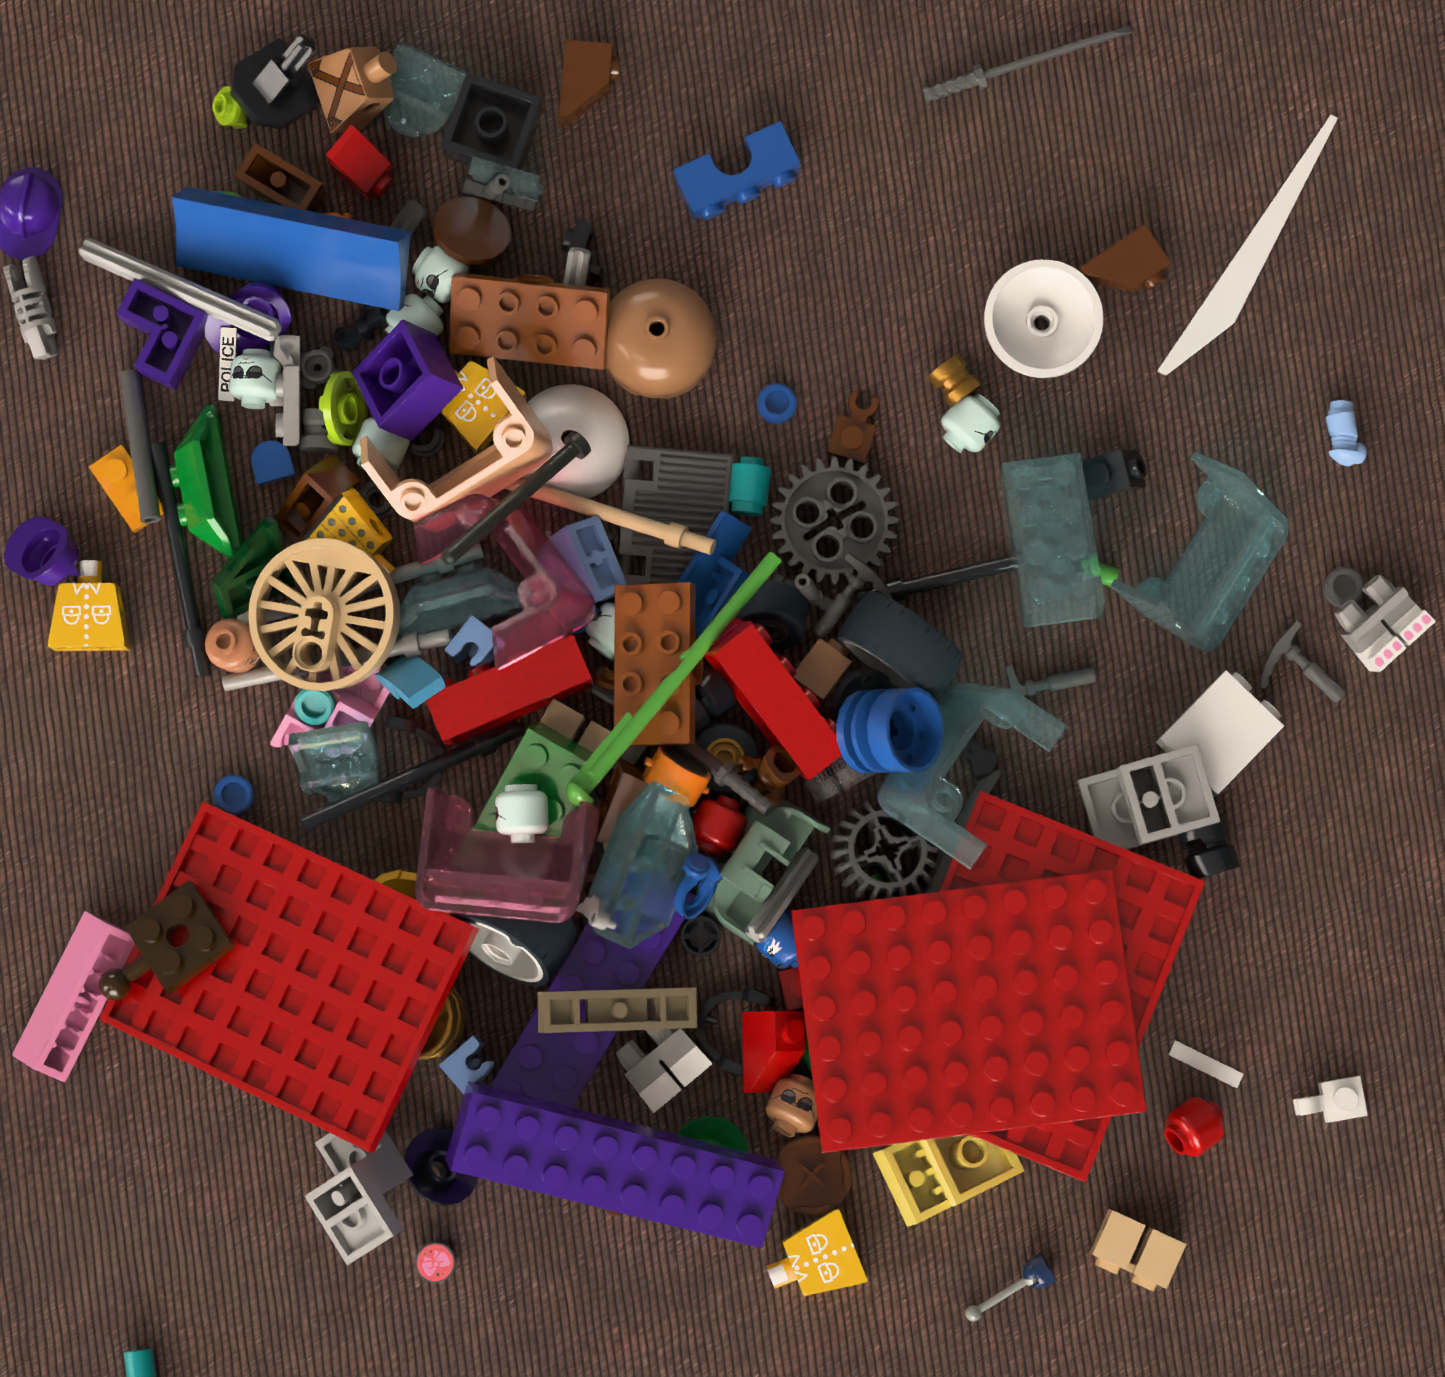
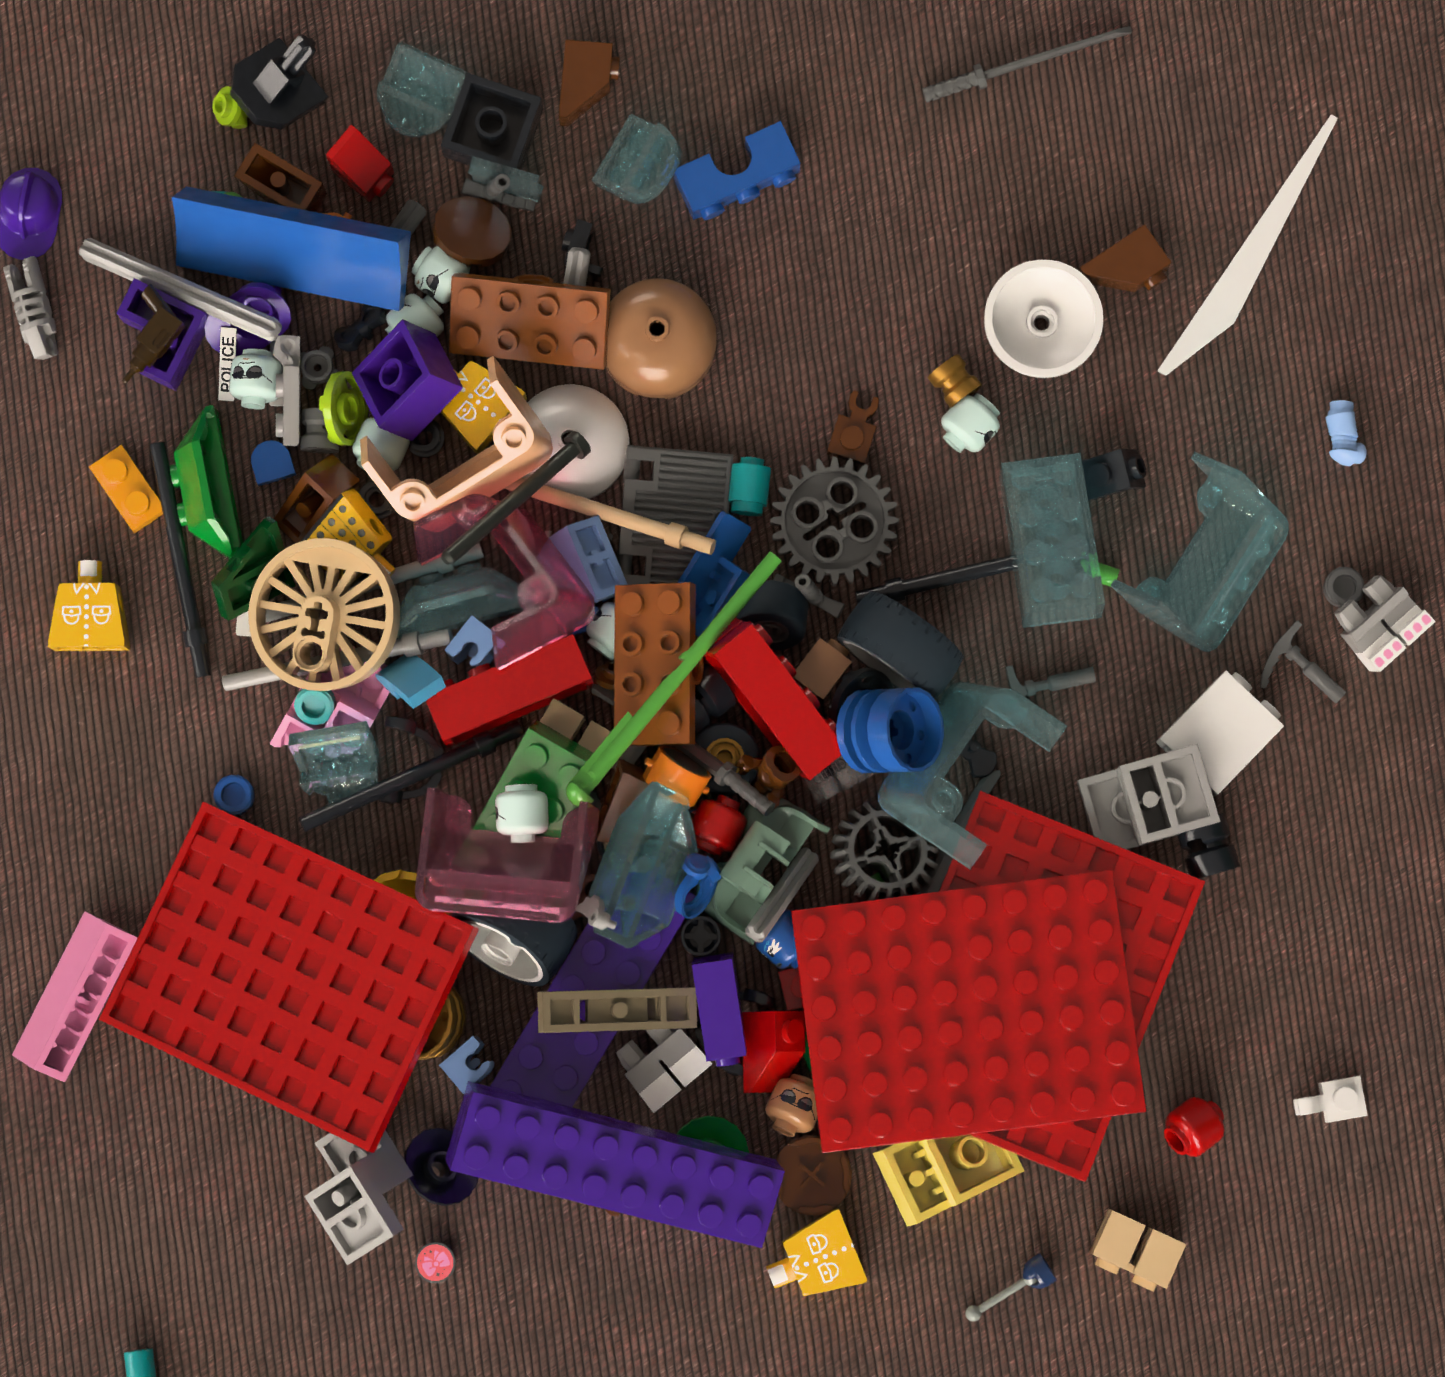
dark purple piece [4,516,80,586] -> none
dark brown plate [99,880,236,1000] -> none
dark grey piece [119,369,161,524] -> none
nougat head [205,618,261,673] -> none
medium nougat torso [308,46,397,133] -> none
blue tile [757,383,797,424] -> none
dark grey piece [812,550,893,639] -> none
white sticker [1169,1040,1244,1088] -> none
none -> dark brown piece [122,284,185,383]
none -> clear light blue slope [592,113,682,204]
none -> dark purple slope [692,952,747,1067]

